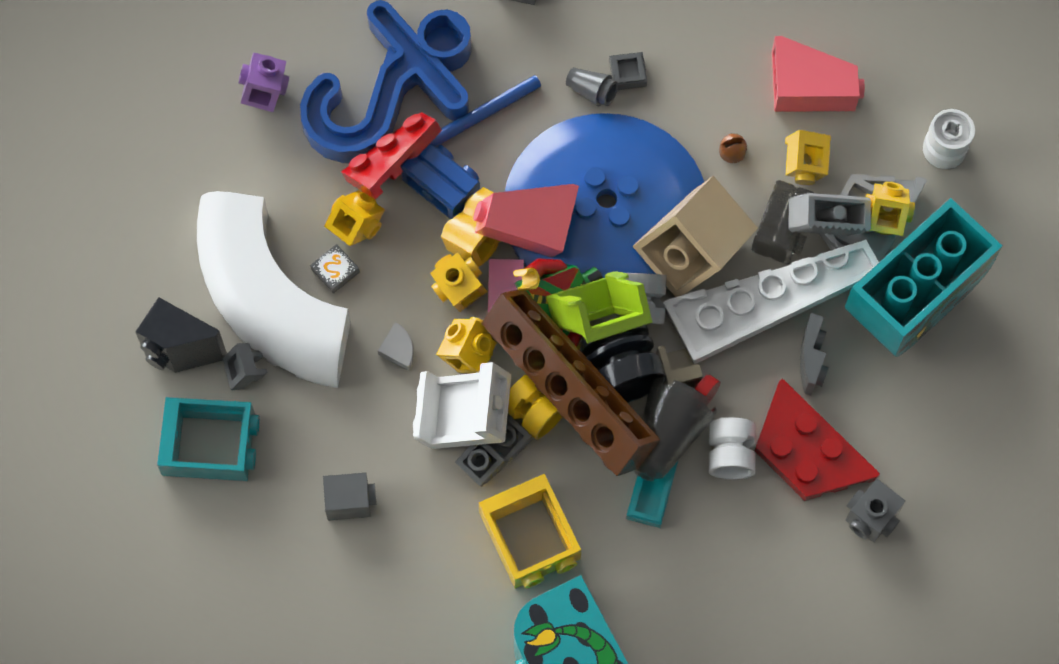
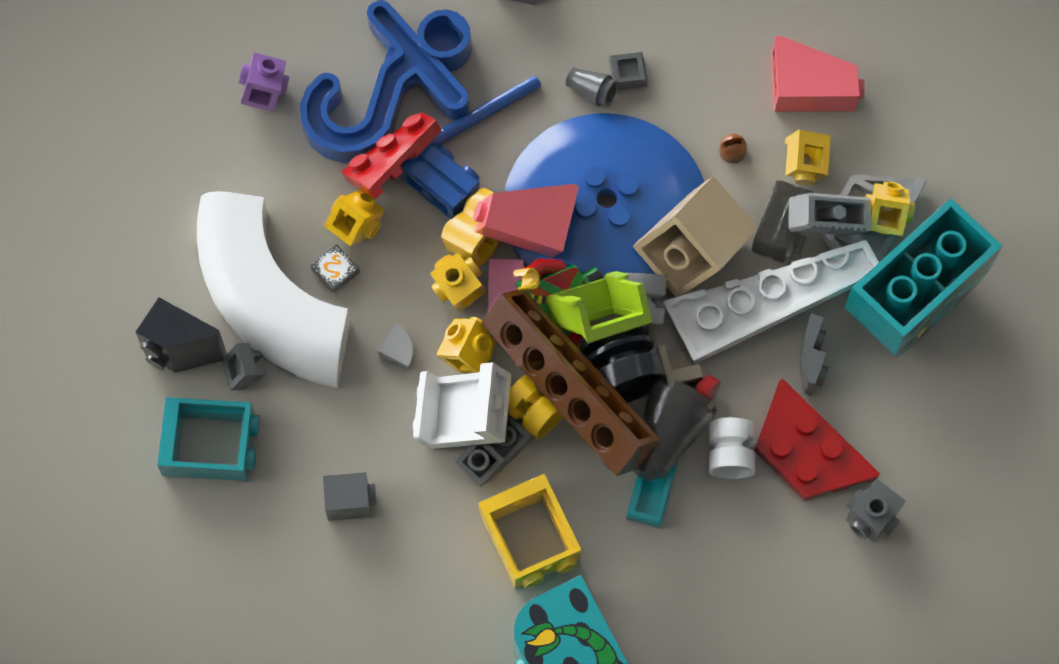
white wheel [923,109,975,169] -> none

